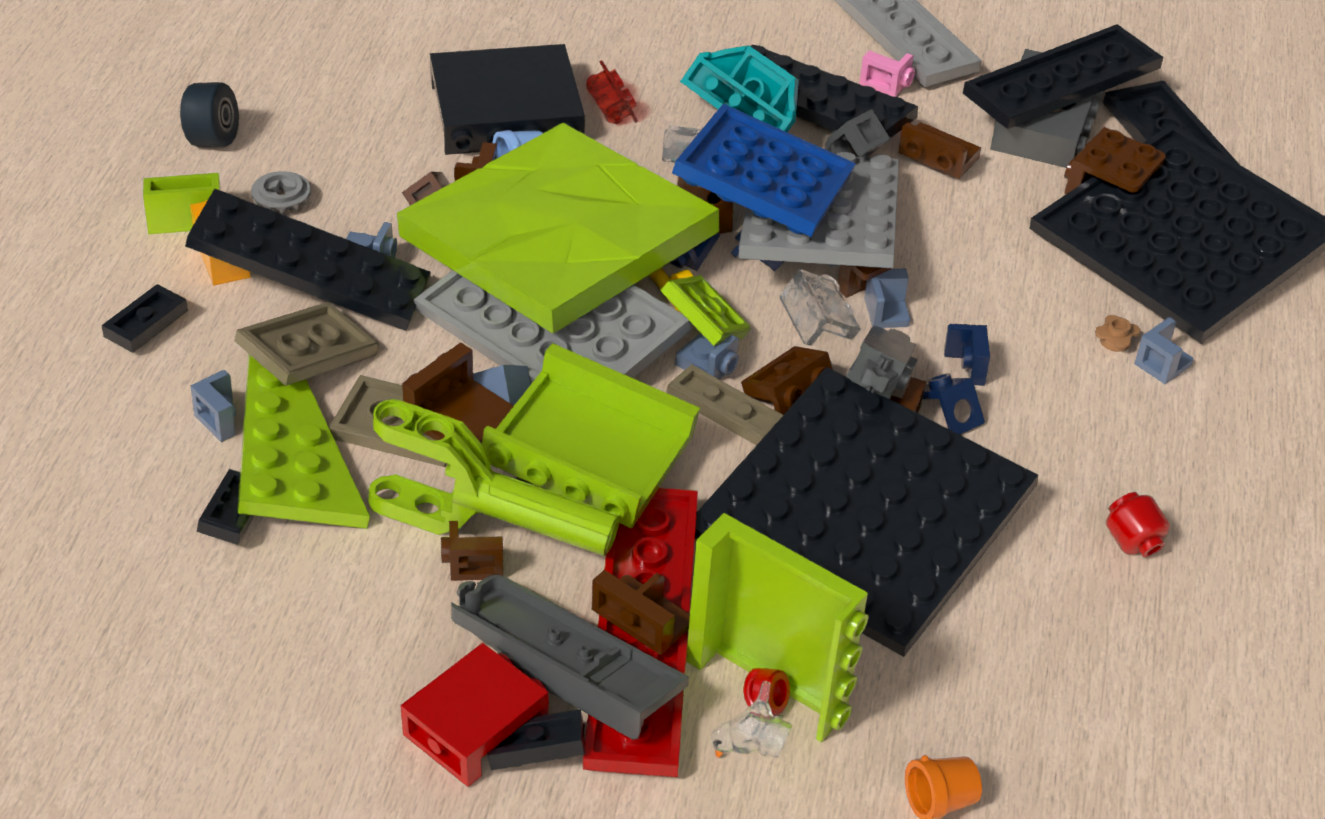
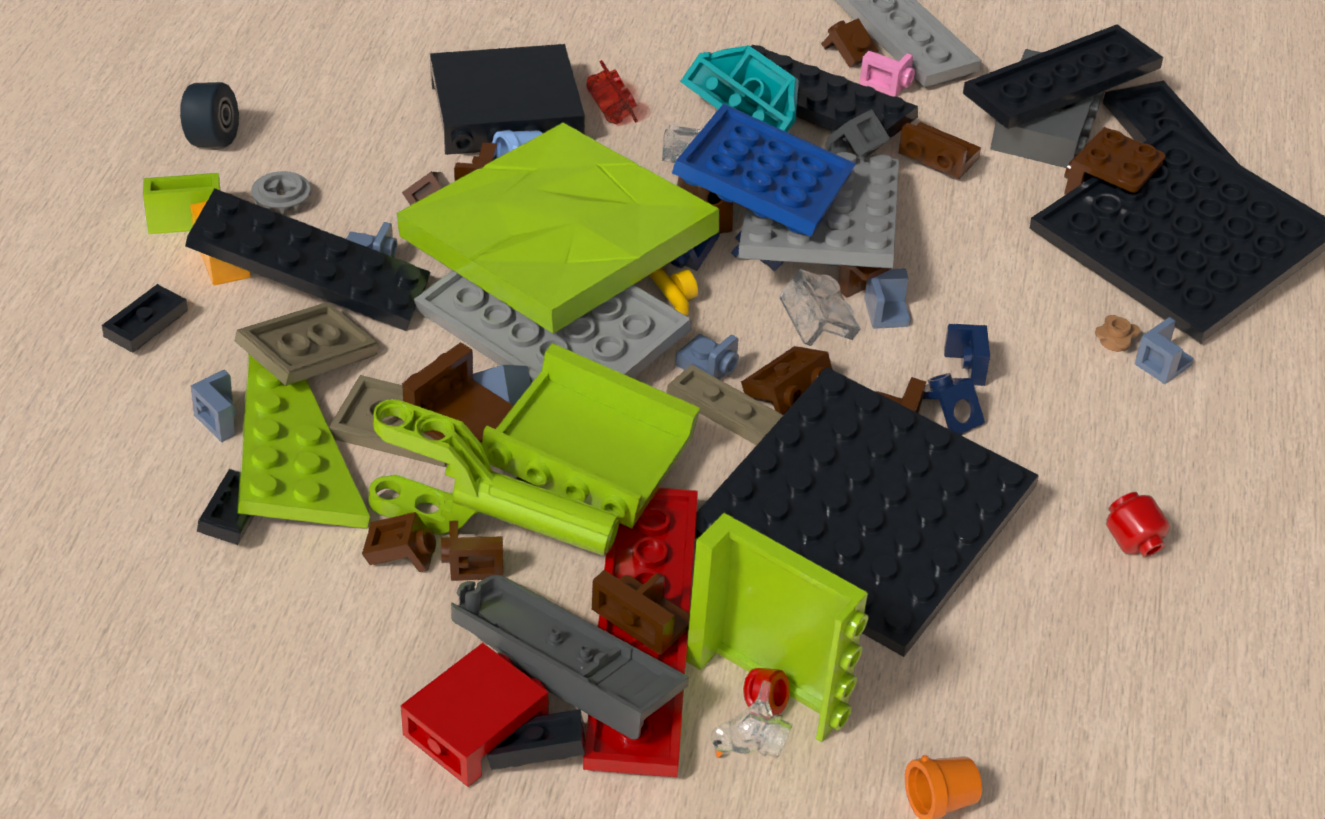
lime piece [660,275,751,346] -> none
dark grey hinge [847,326,918,399] -> none
none -> reddish brown bracket [362,512,436,572]
none -> reddish brown bracket [821,18,879,68]

